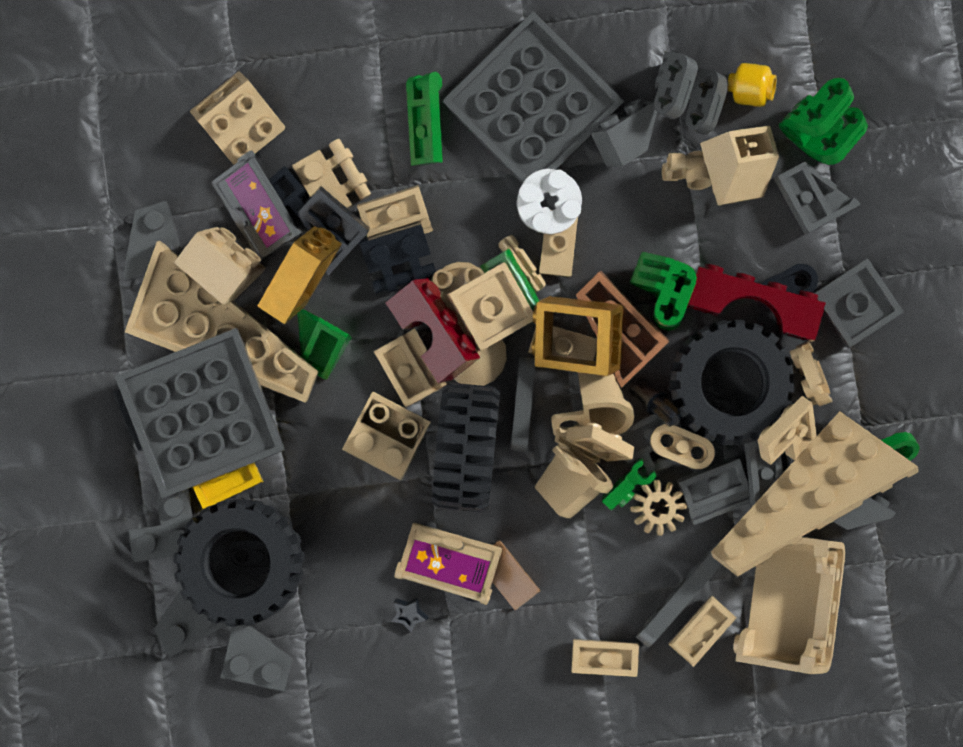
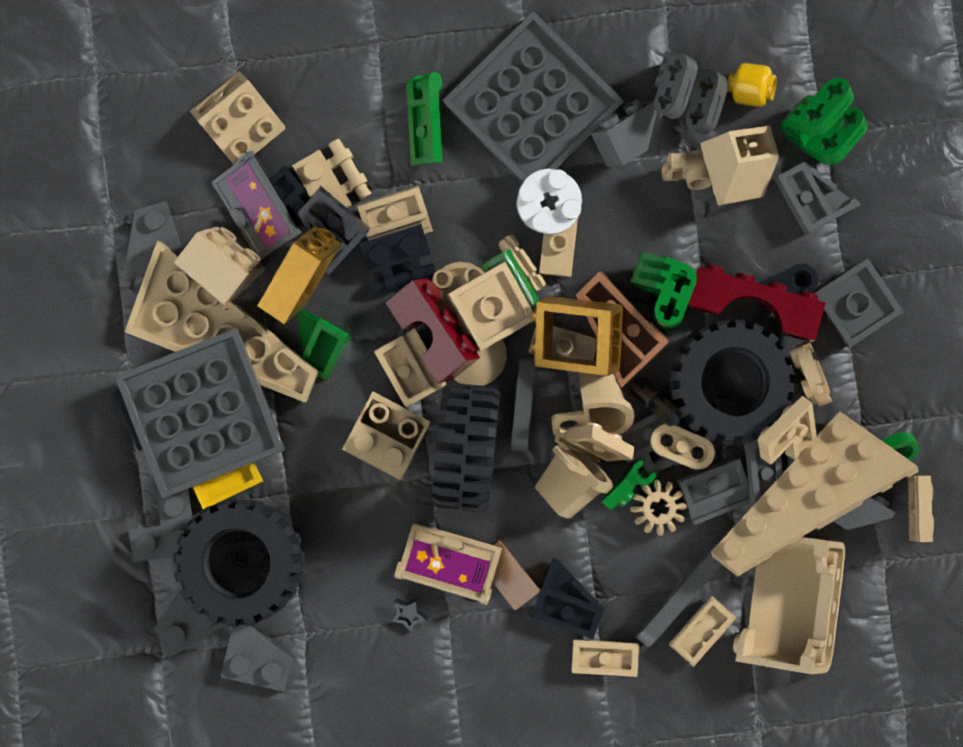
none -> black wing [531,557,604,639]
none -> tan plate [907,476,934,542]

